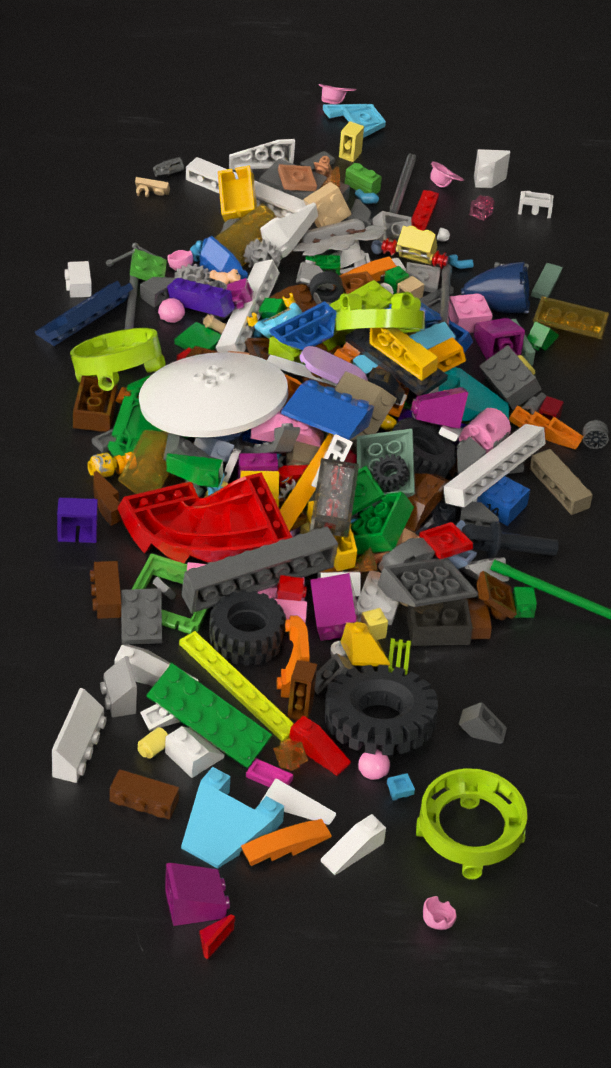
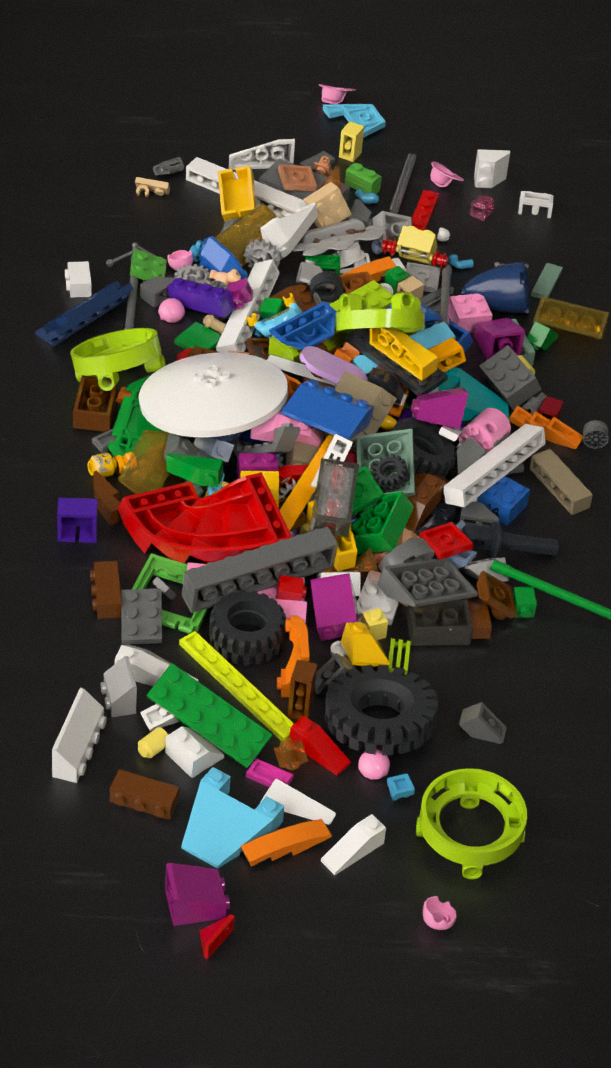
white tile [223,448,241,483] -> none

